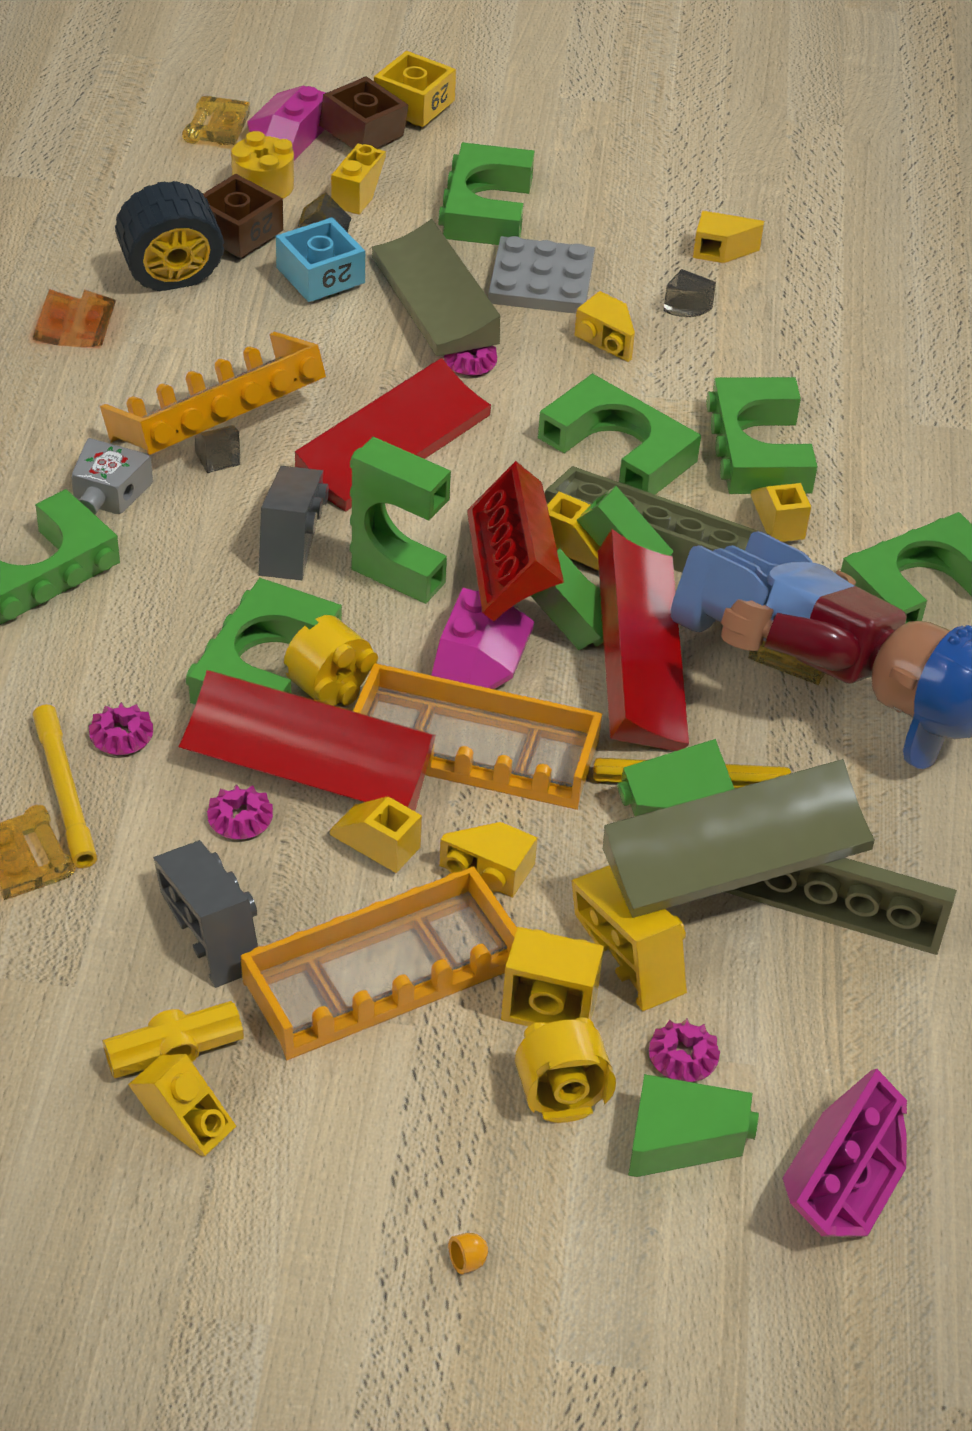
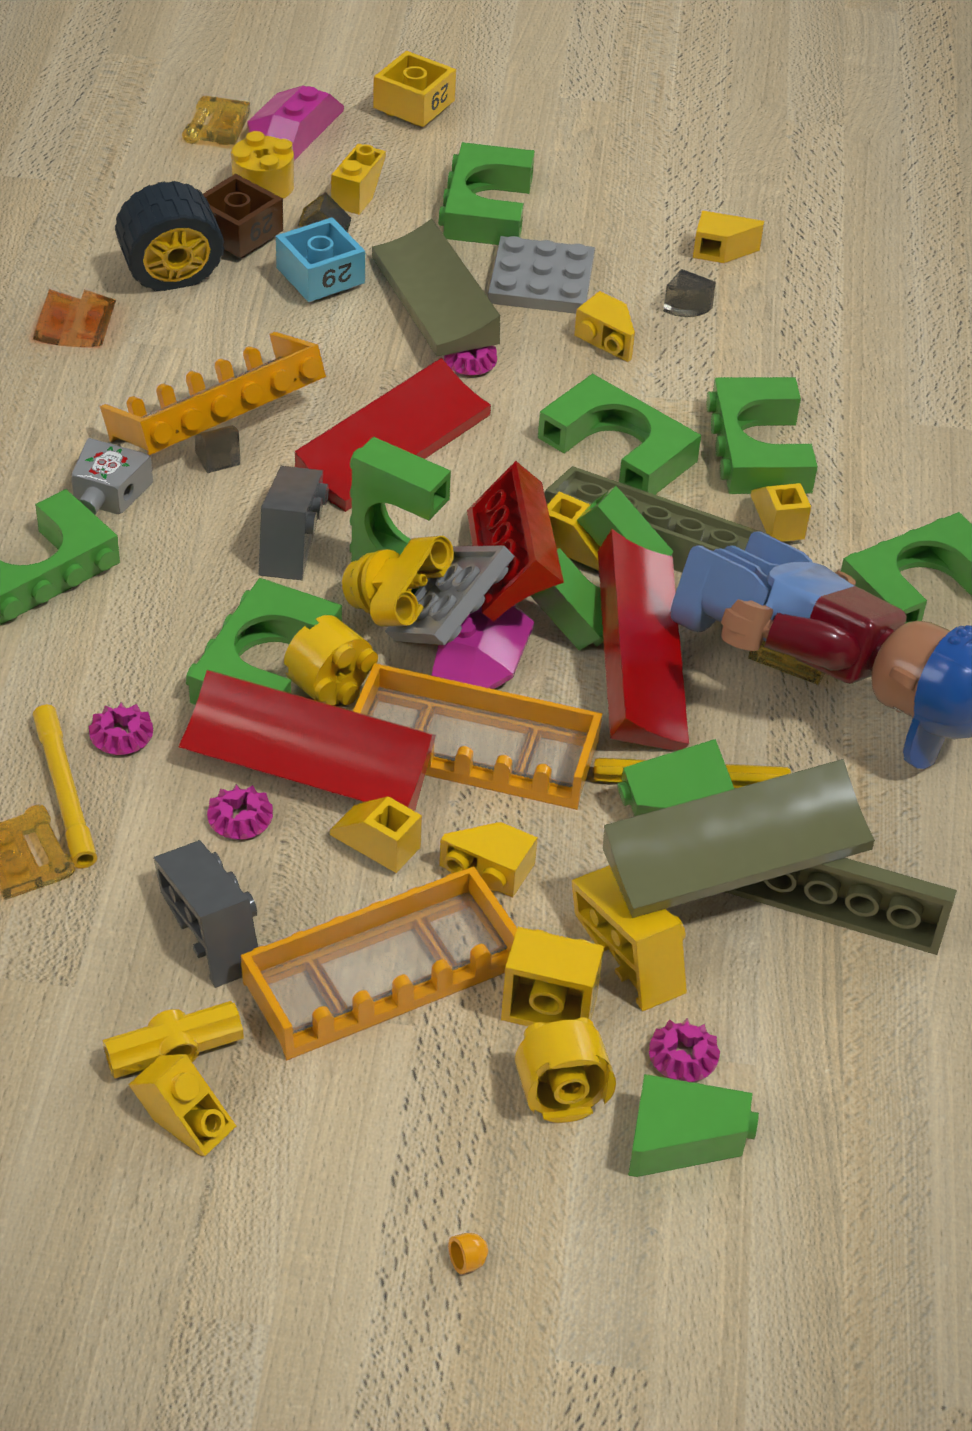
reddish brown brick [319,76,408,149] -> none
dark pink wedge [782,1068,907,1237] -> none
none -> yellow beam [342,536,454,627]
none -> light grey plate [385,546,515,645]

